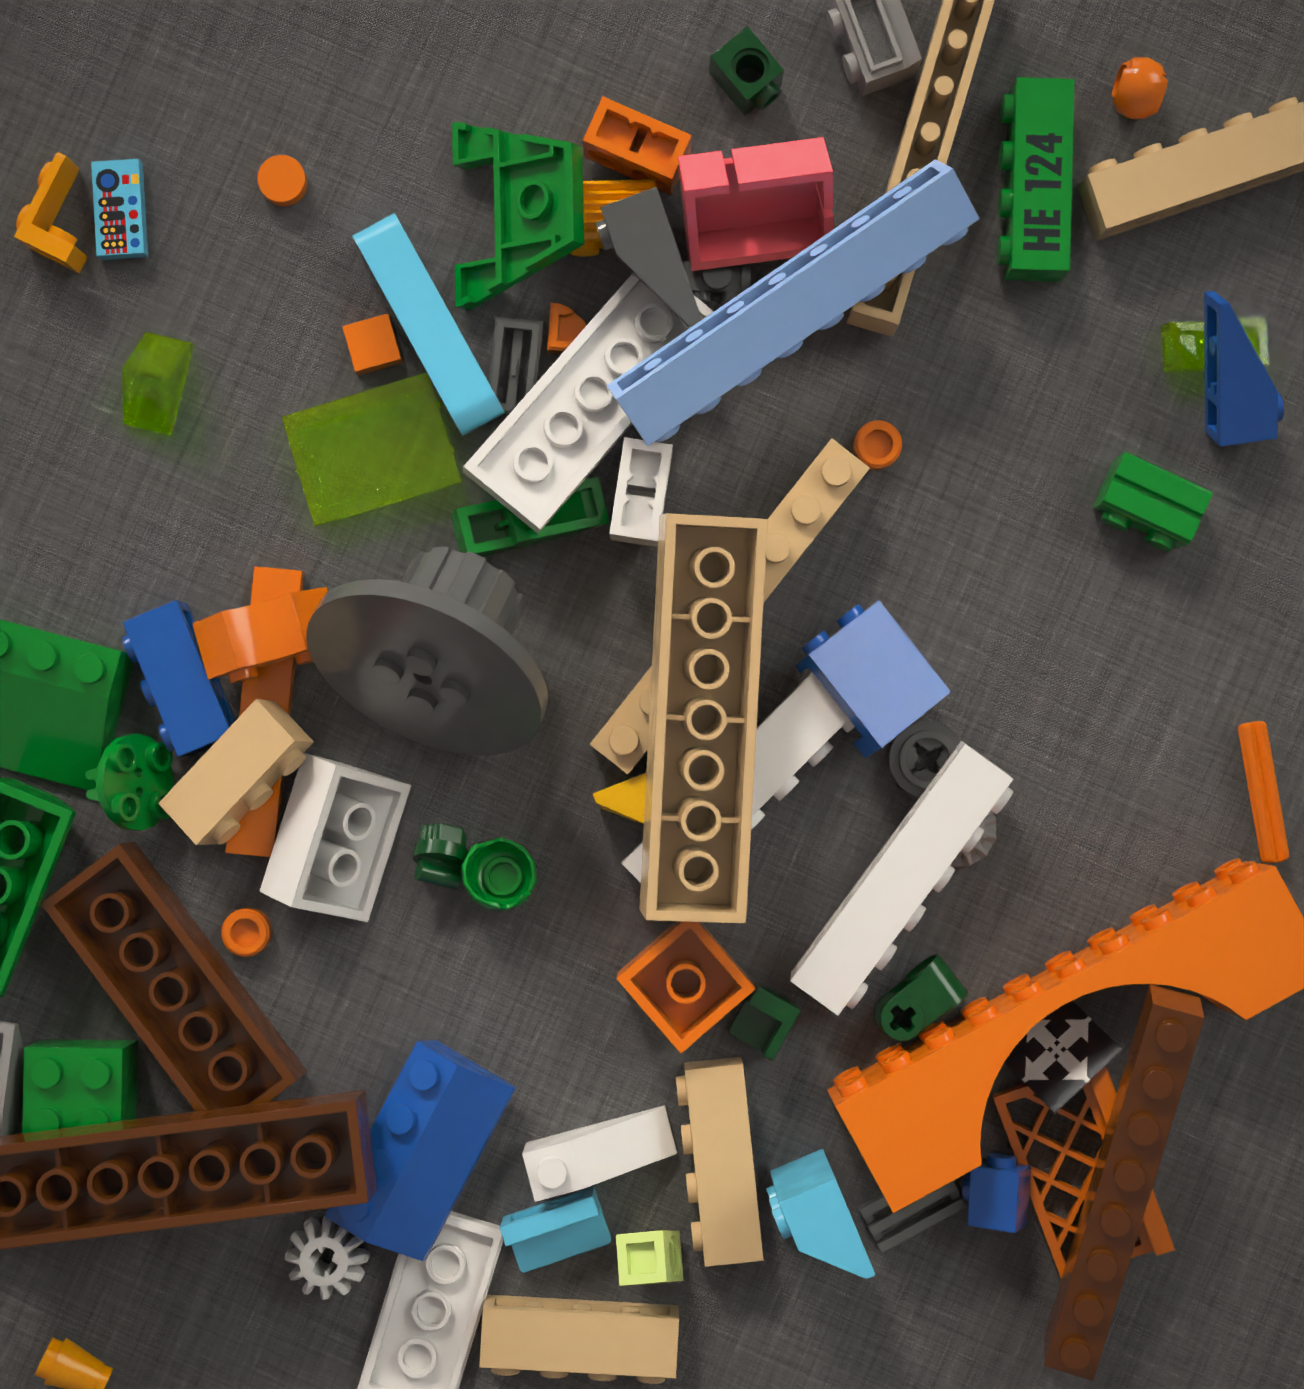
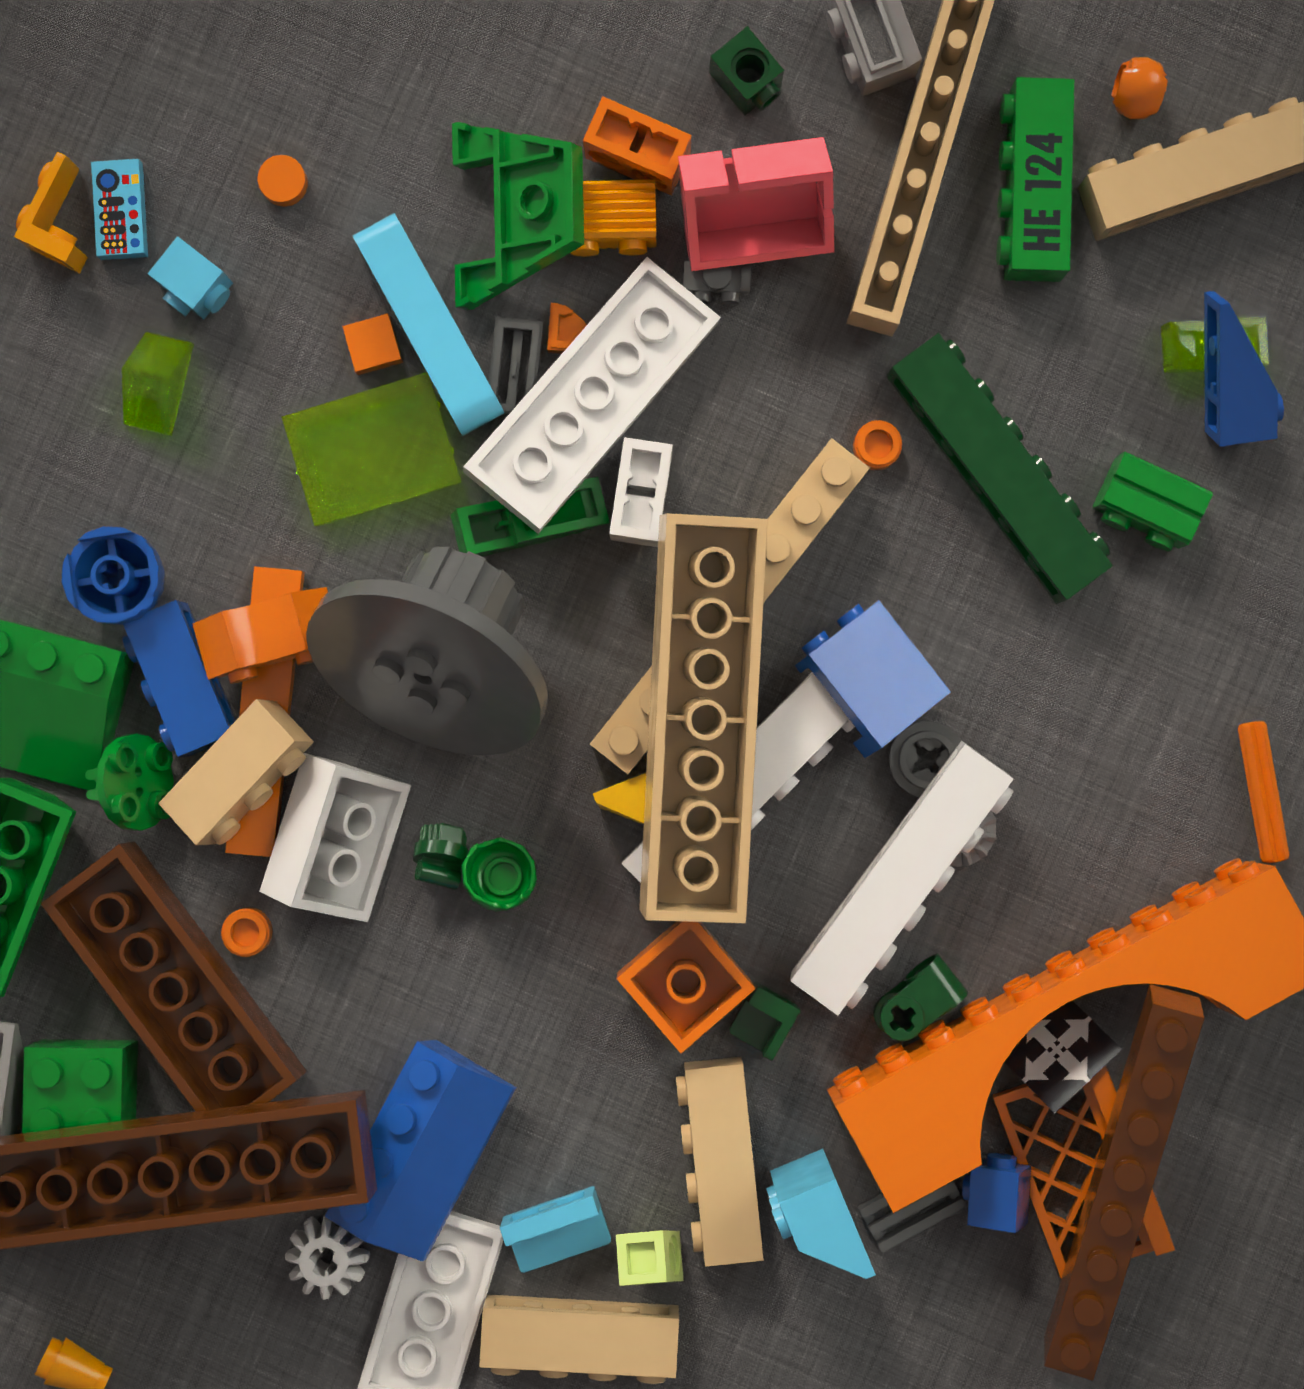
white slope [522,1105,677,1202] -> none
dark grey slope [595,187,702,328] -> none
light blue brick [607,159,980,446] -> none
none -> blue cylinder [62,526,165,625]
none -> medium azure brick [148,236,233,319]
none -> dark green brick [886,333,1113,604]

